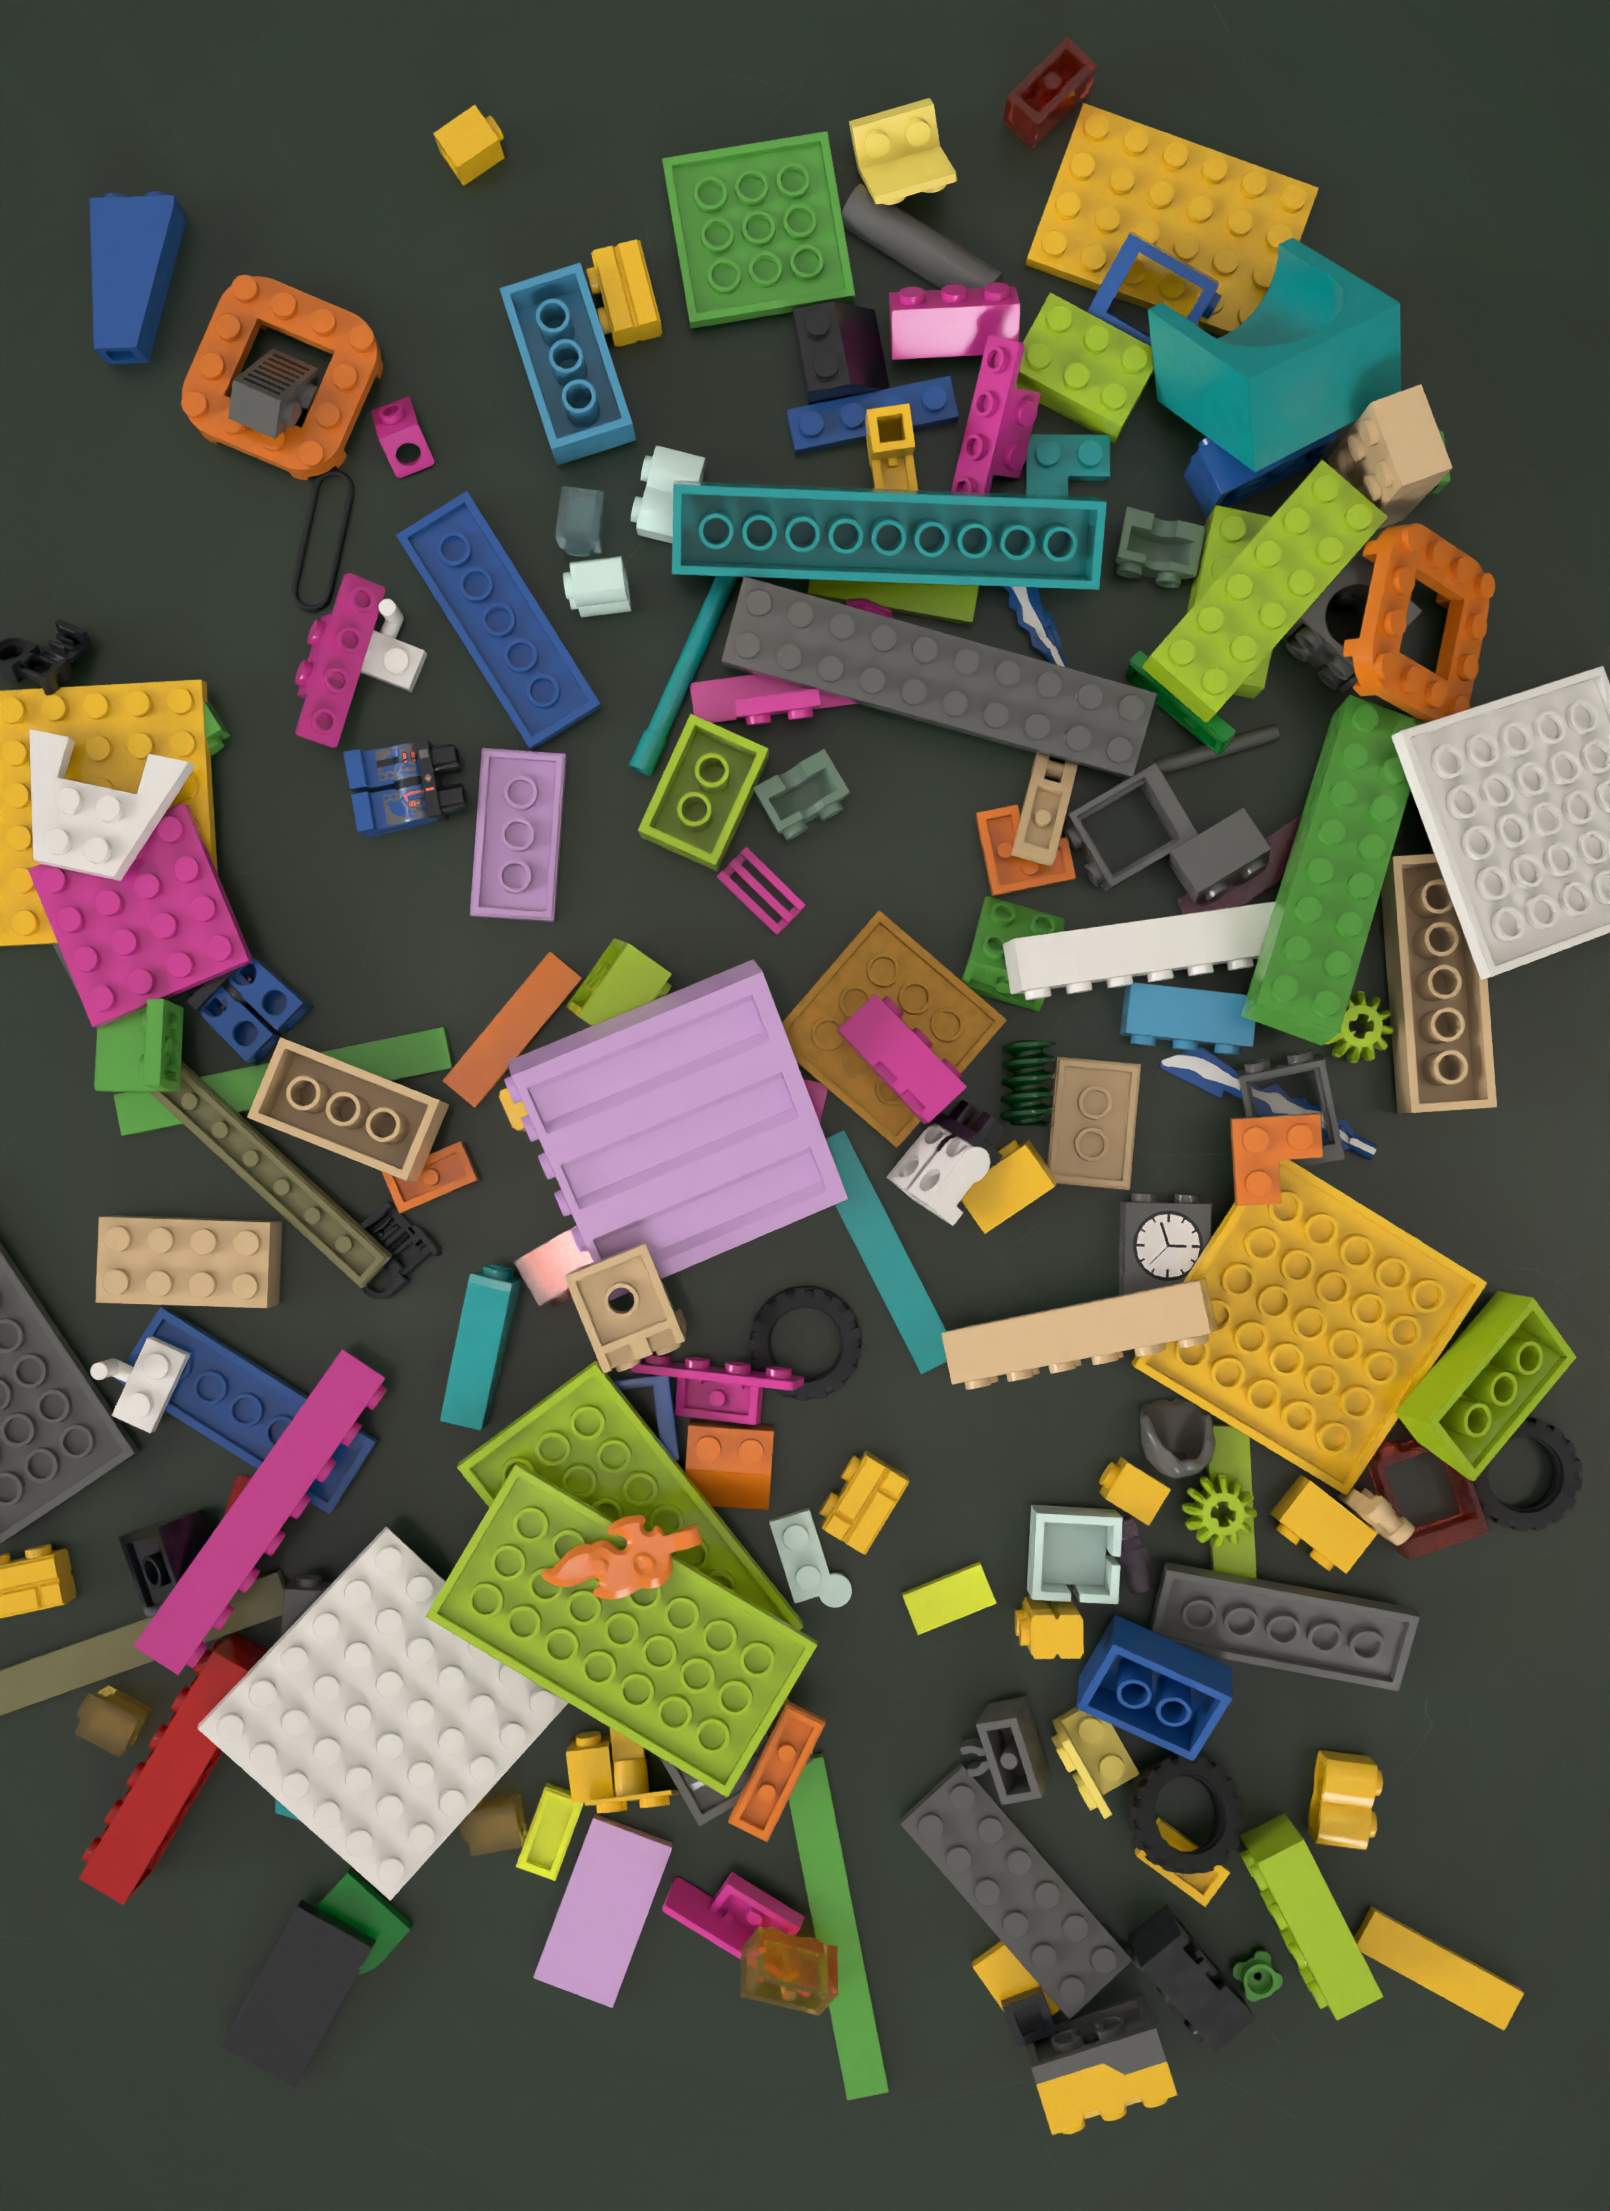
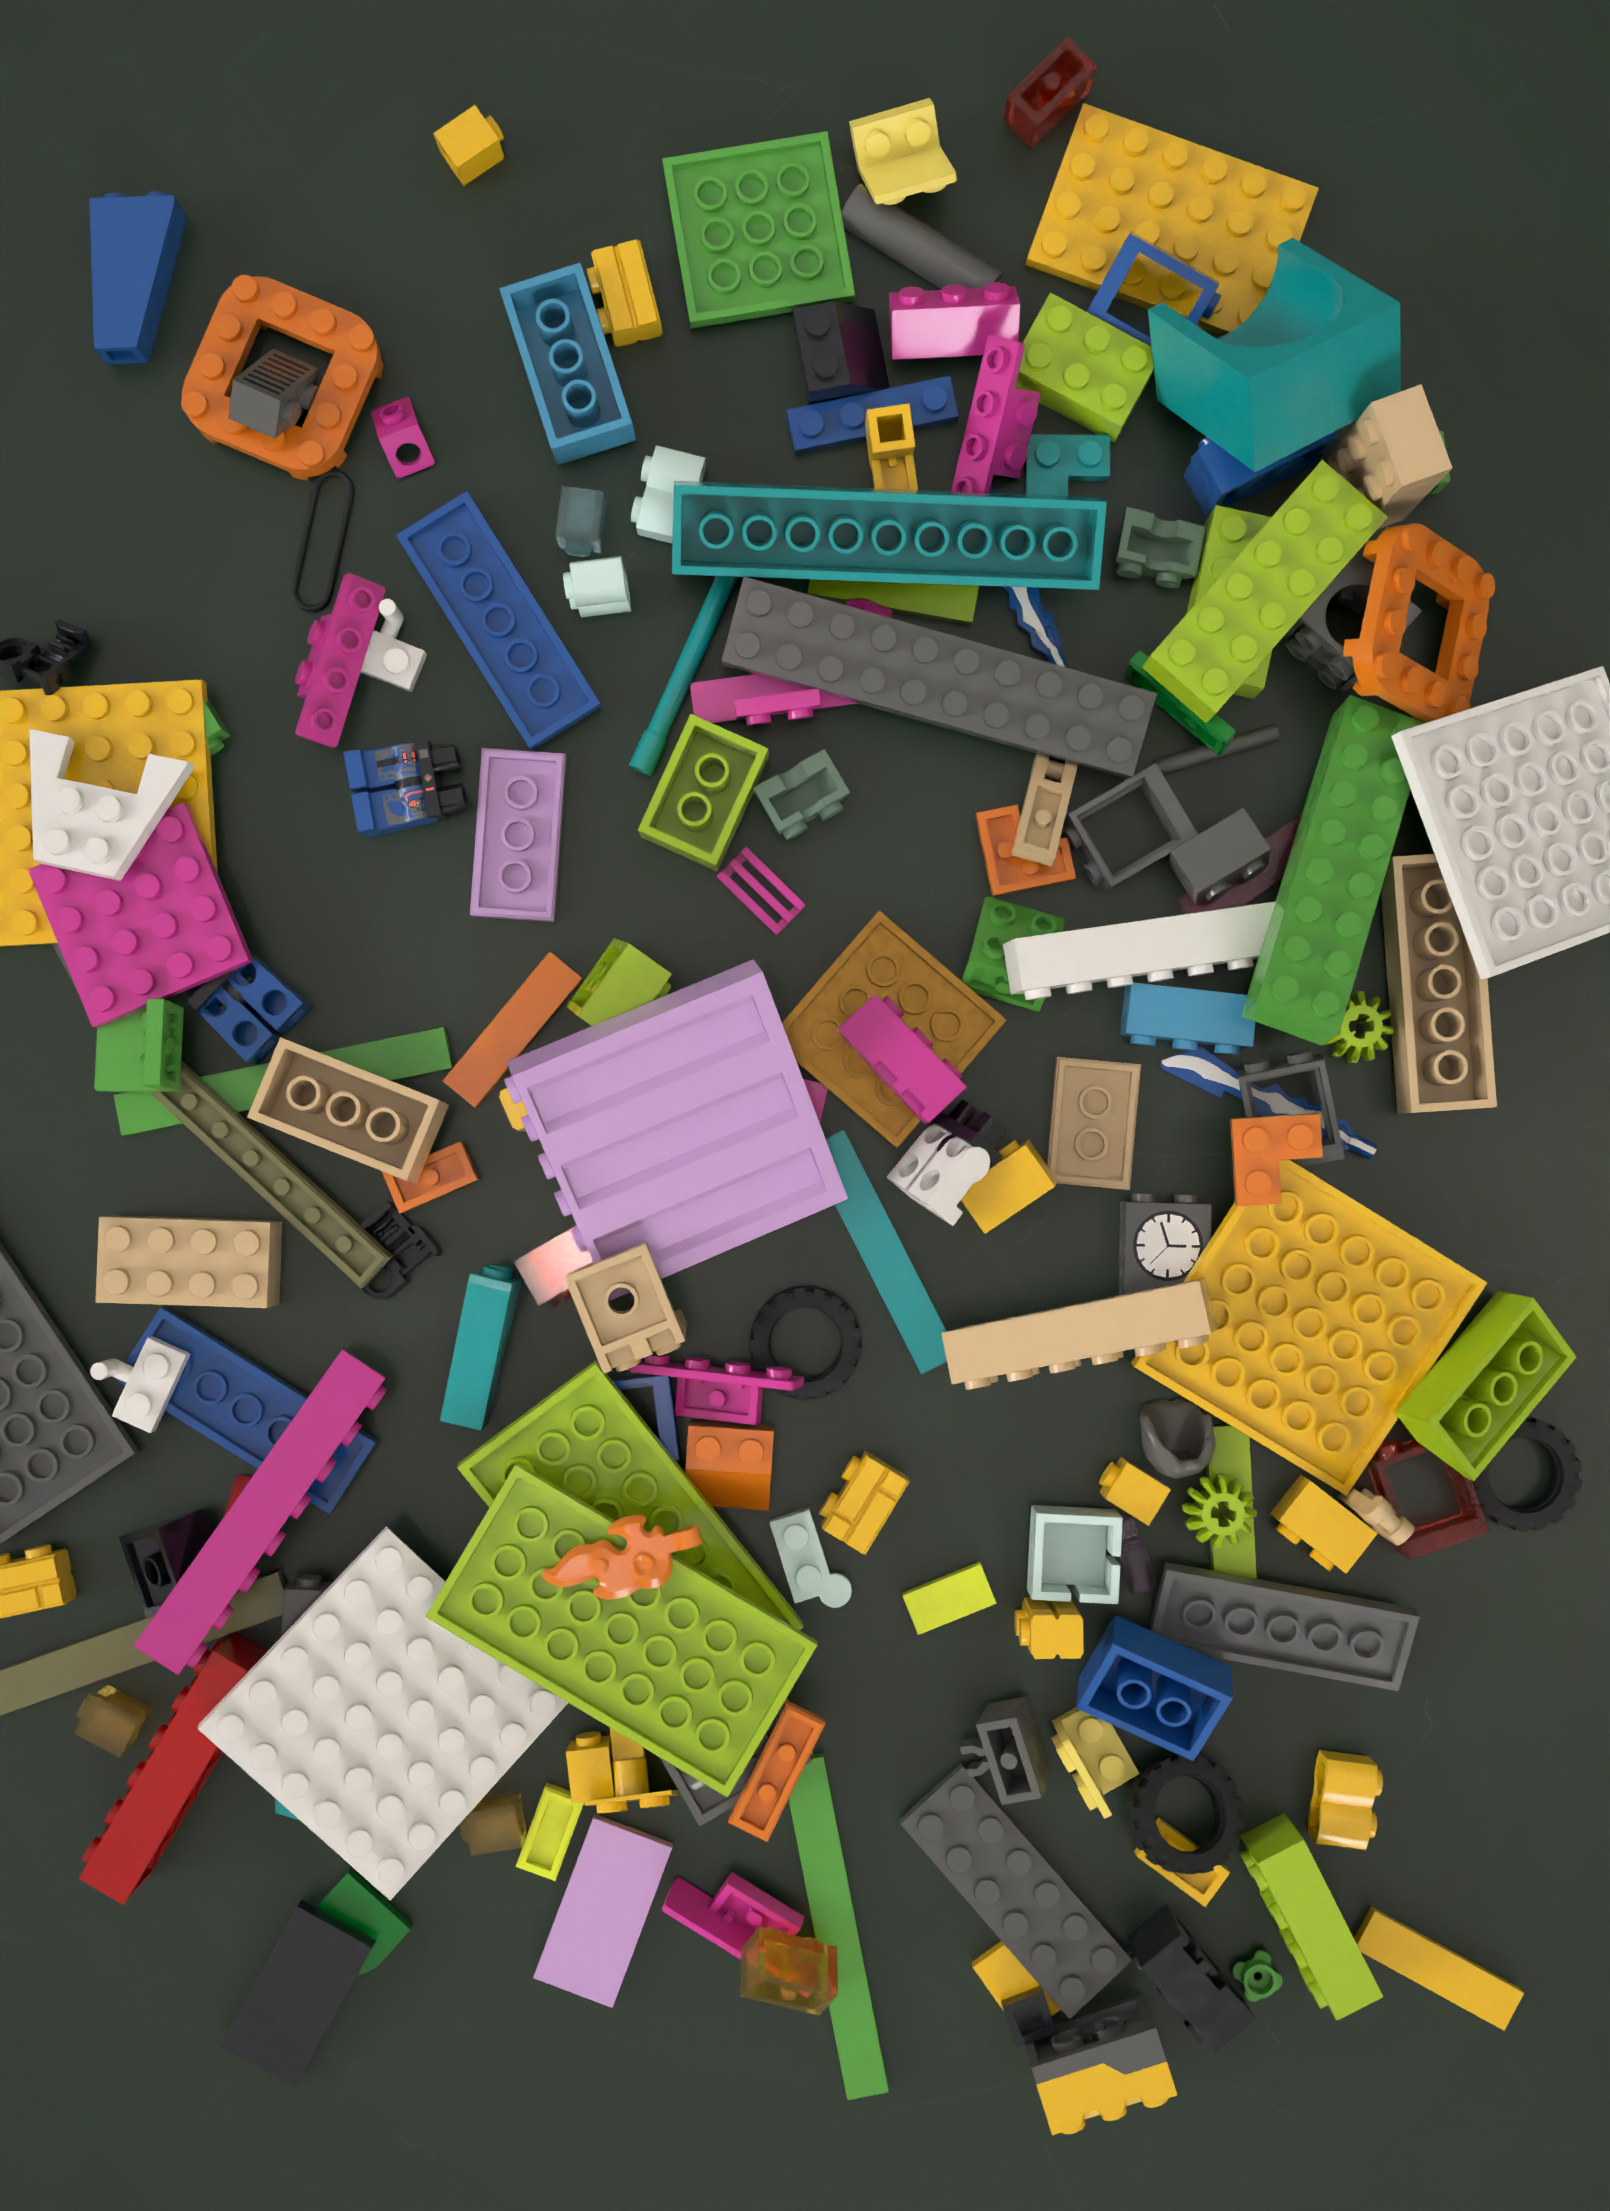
dark green piece [1000,1040,1056,1127] -> none

